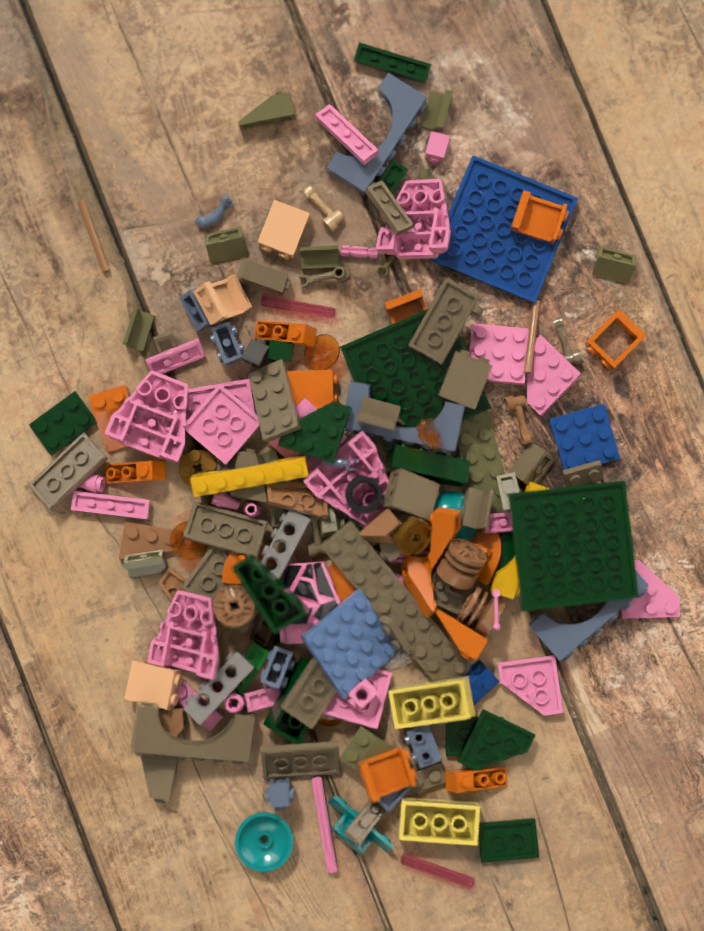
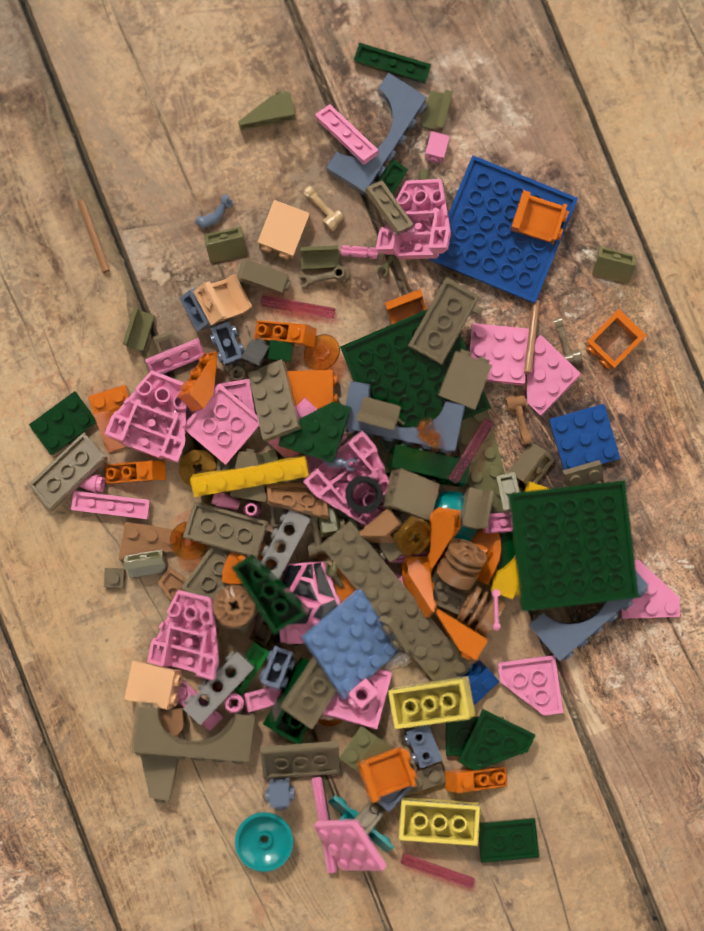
none -> dark tan plate [104,568,125,588]
none -> orange slope [178,351,218,411]
none -> dark tan plate [226,361,246,382]
none -> bright pink plate [313,820,387,871]
none -> olive hand [325,562,343,587]
none -> clear pink axle [449,418,494,483]

